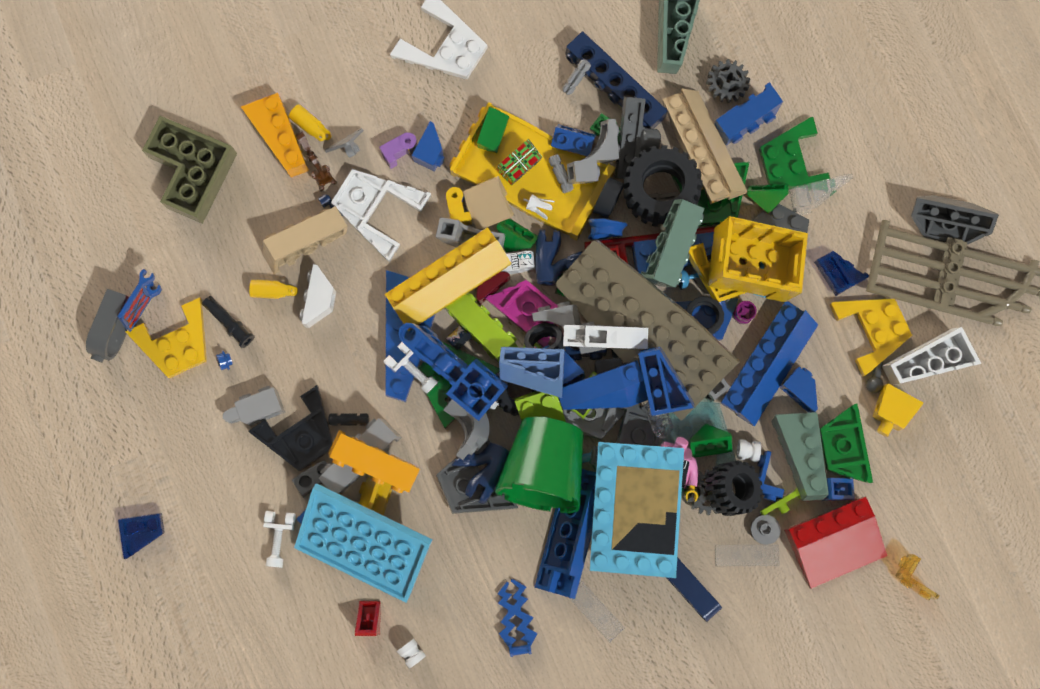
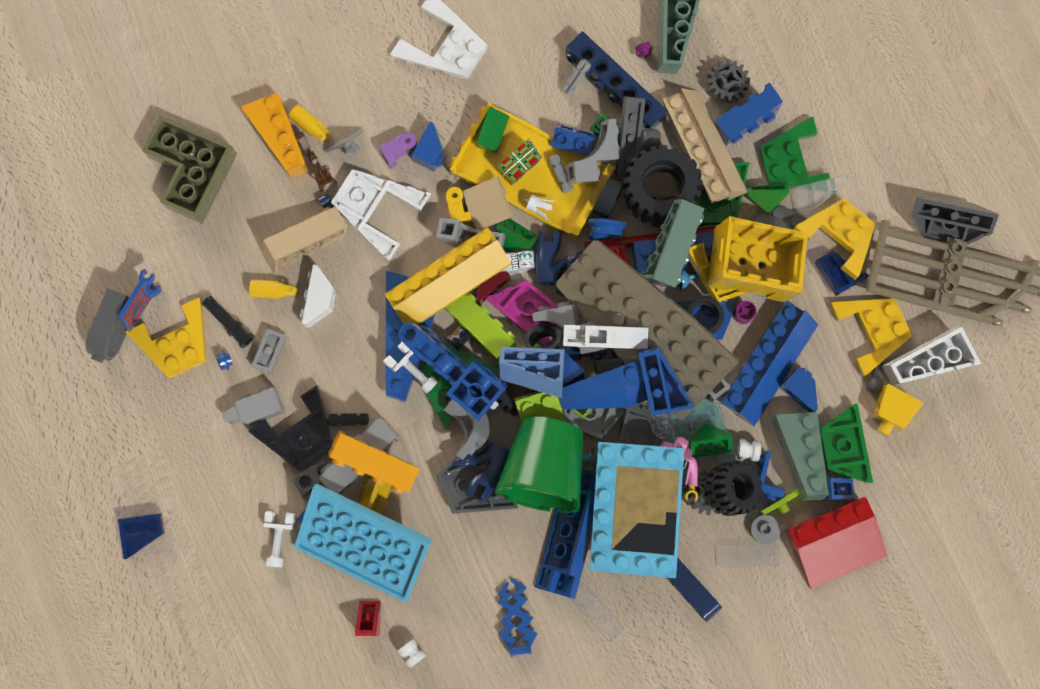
clear yellow bracket [895,554,940,600] -> none
none -> light grey plate [252,329,287,374]
none -> magenta plate [635,42,654,59]
none -> yellow wing [793,198,876,280]

